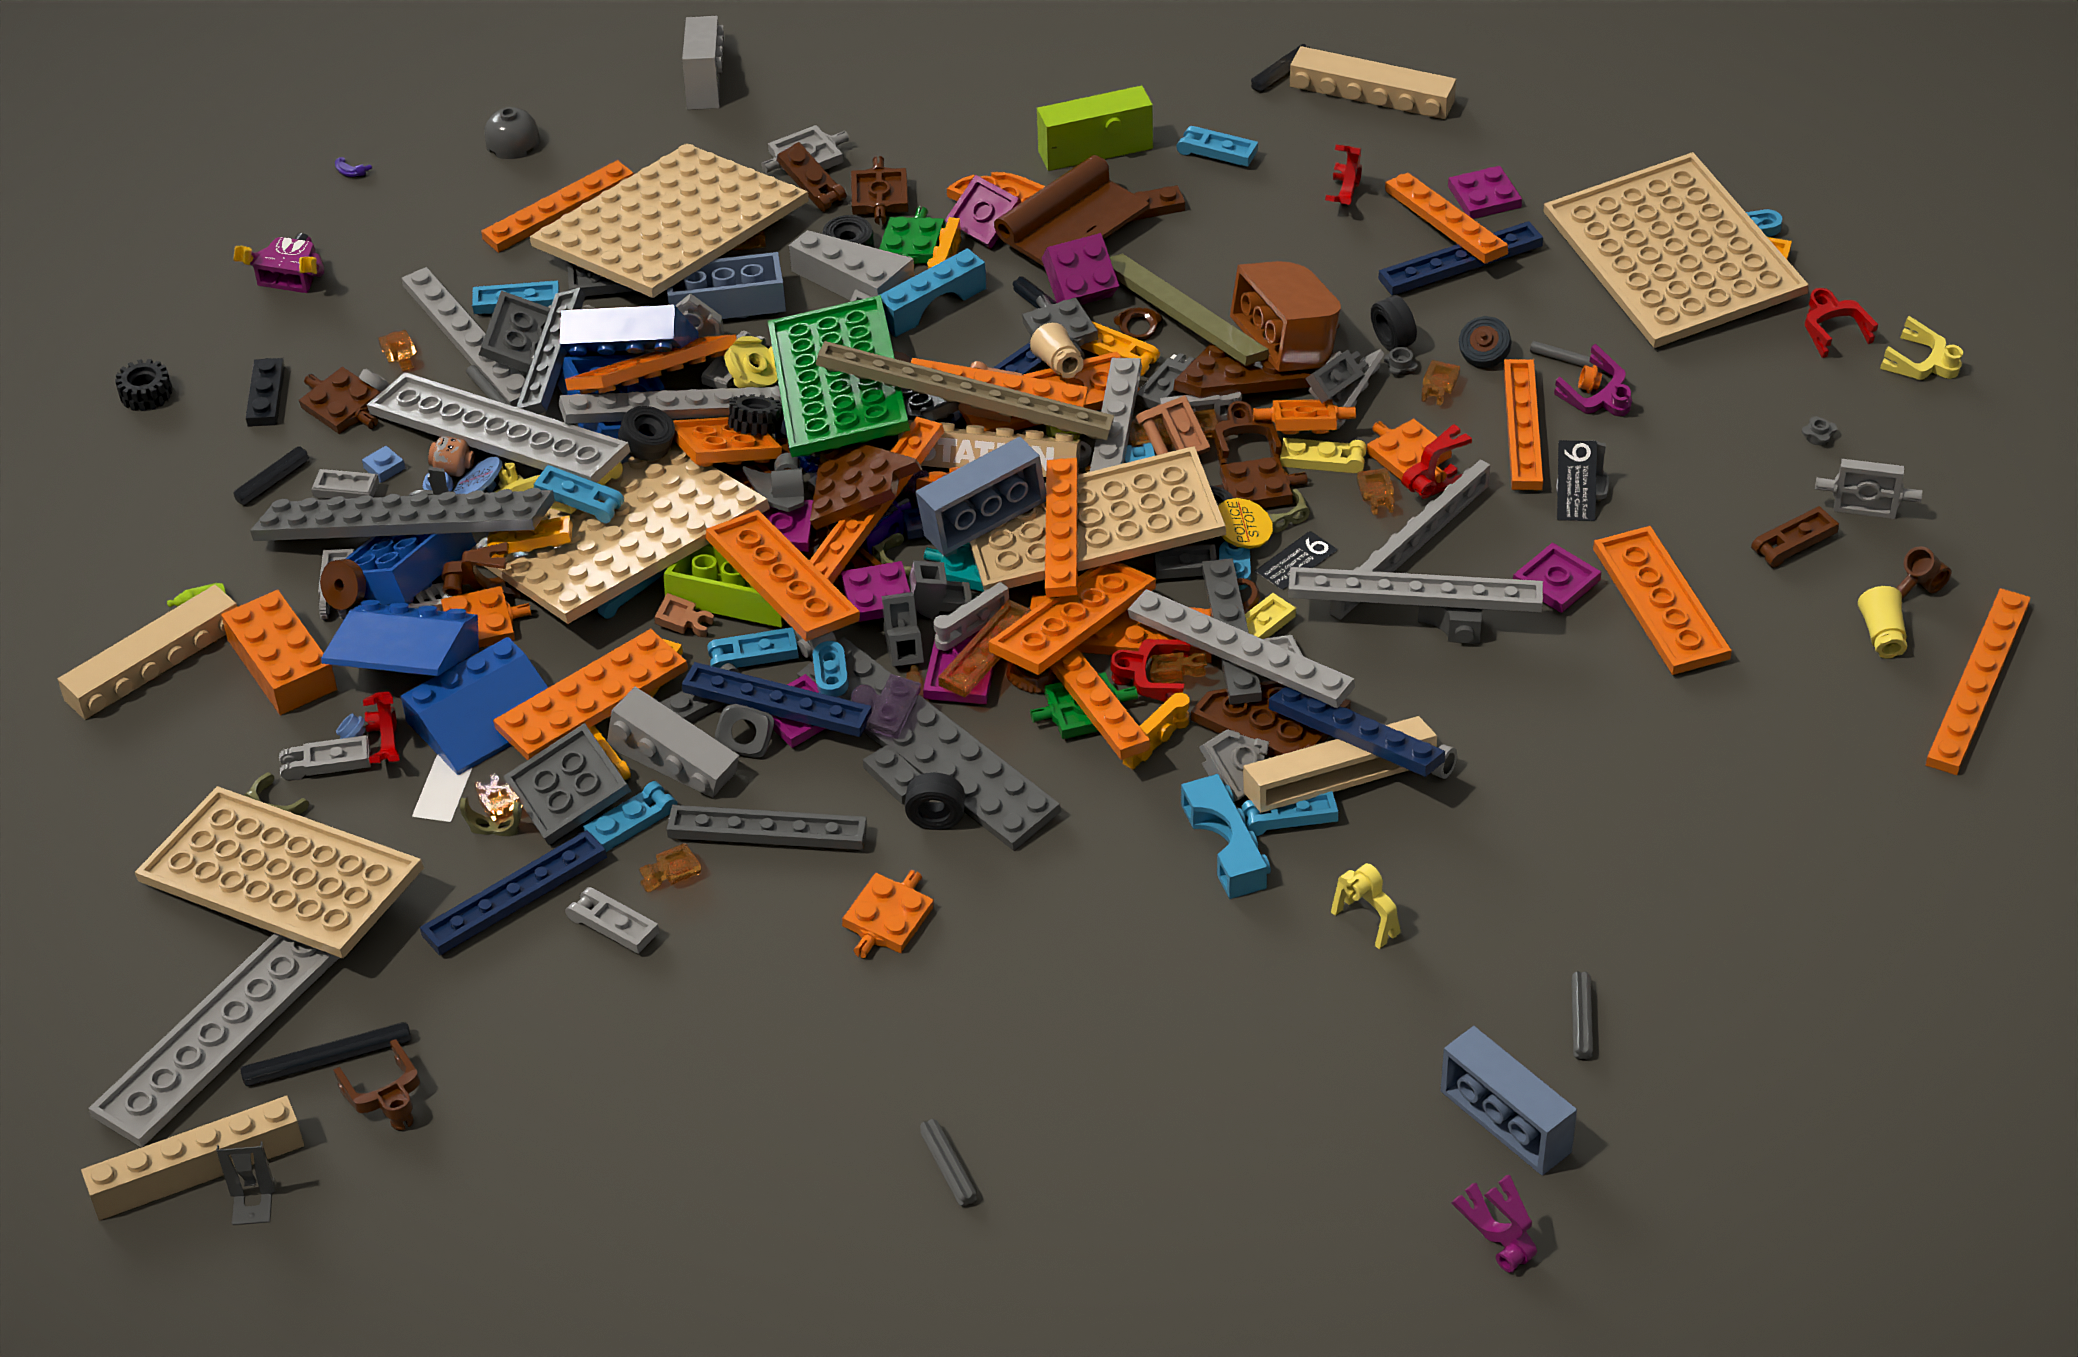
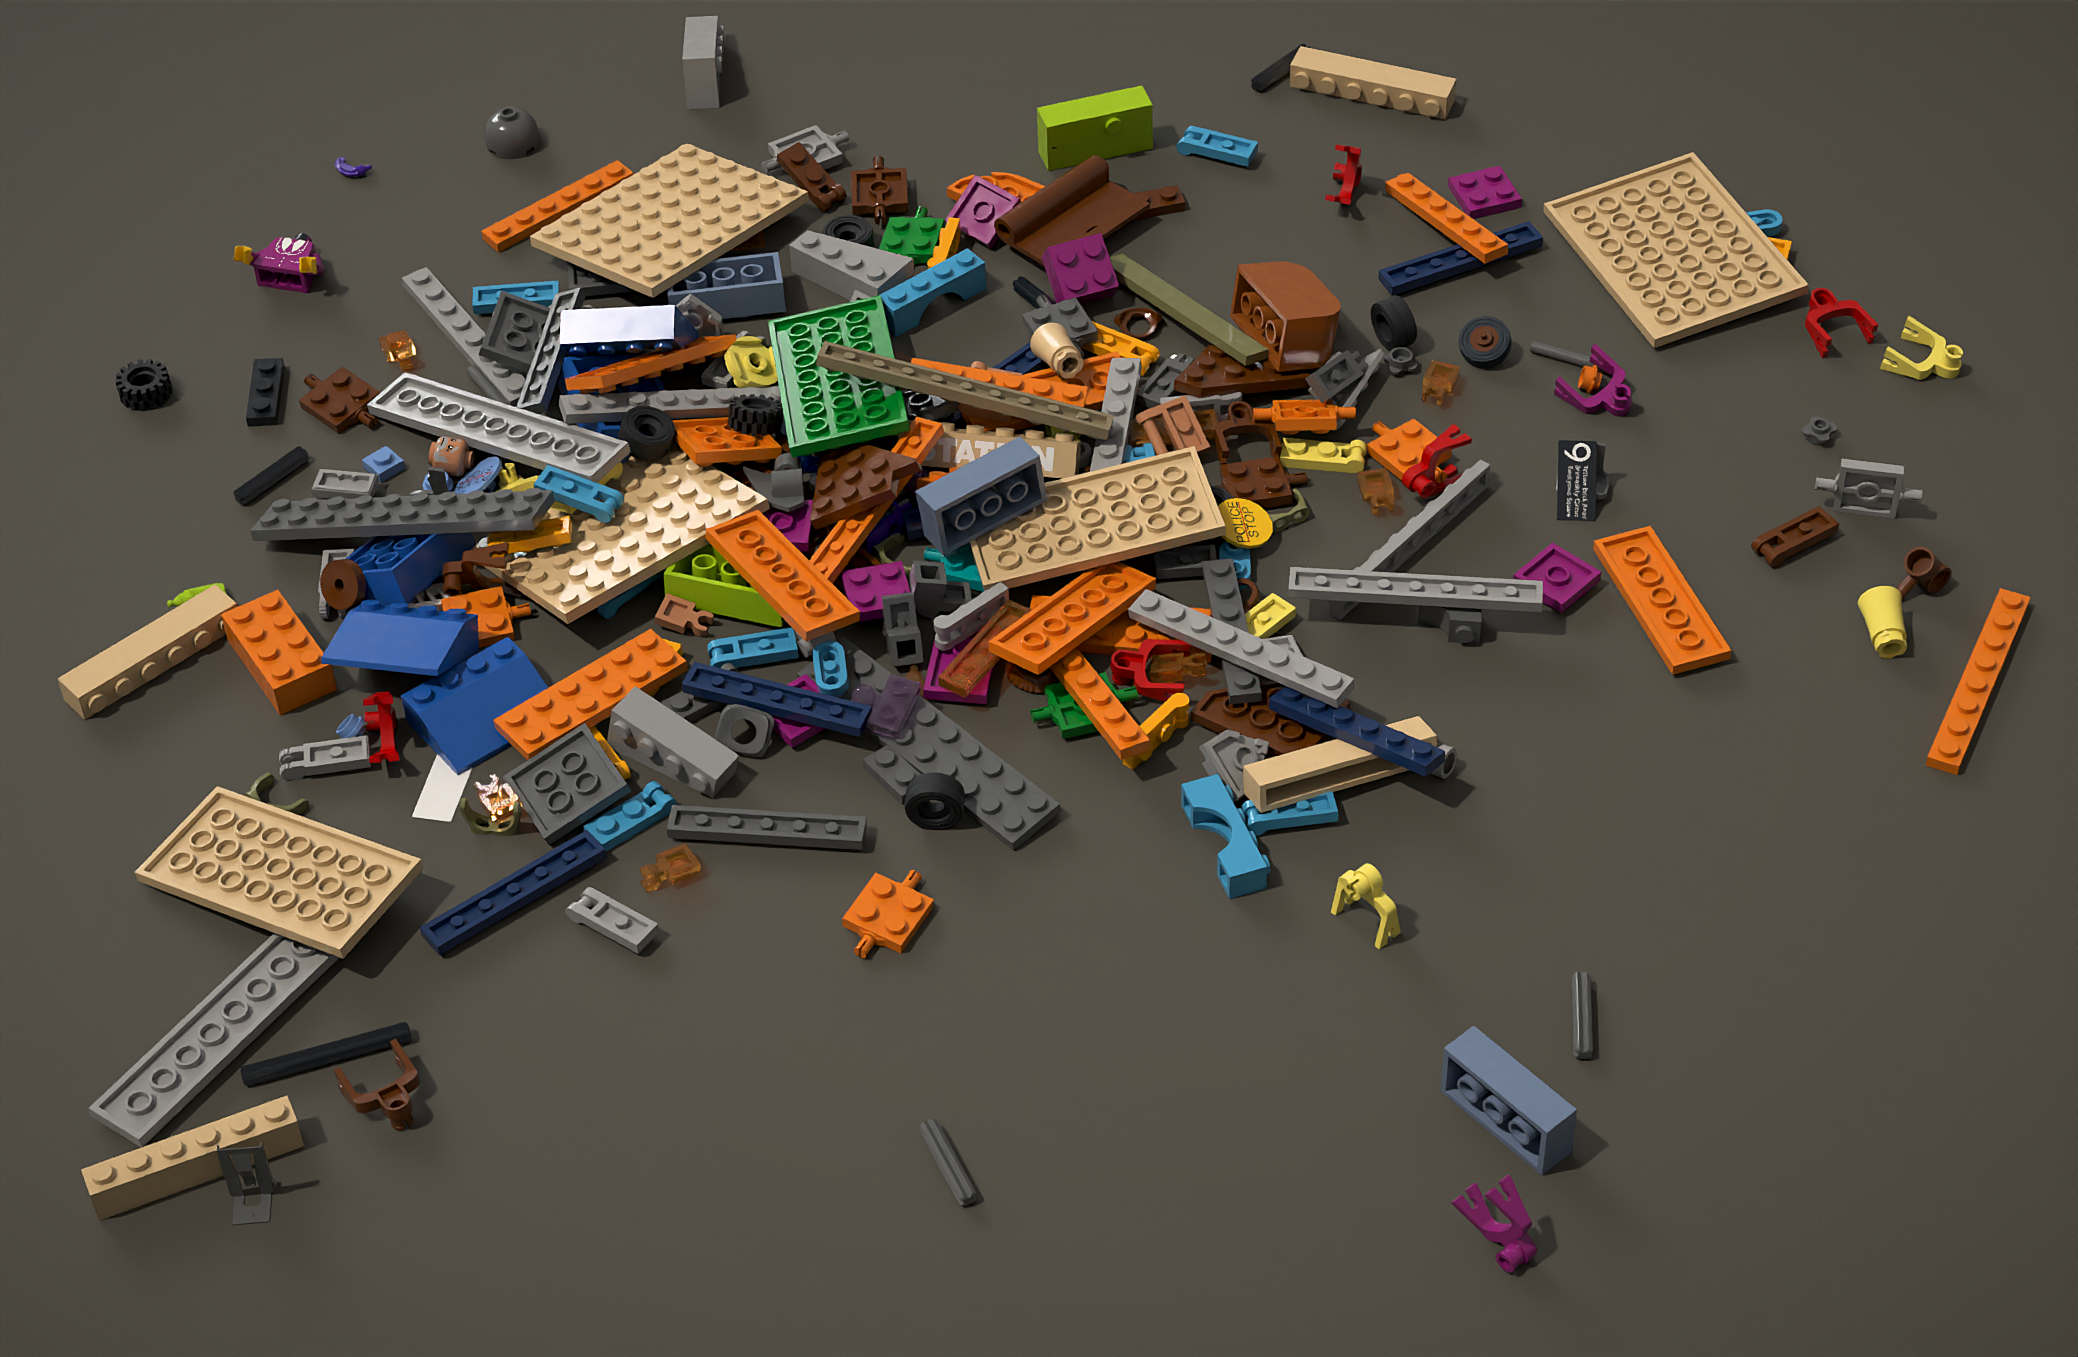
light grey tile [359,368,389,392] -> none
orange plate [1045,458,1078,598] -> none
black sticker [1255,531,1337,590] -> none
orange plate [1504,359,1543,490] -> none

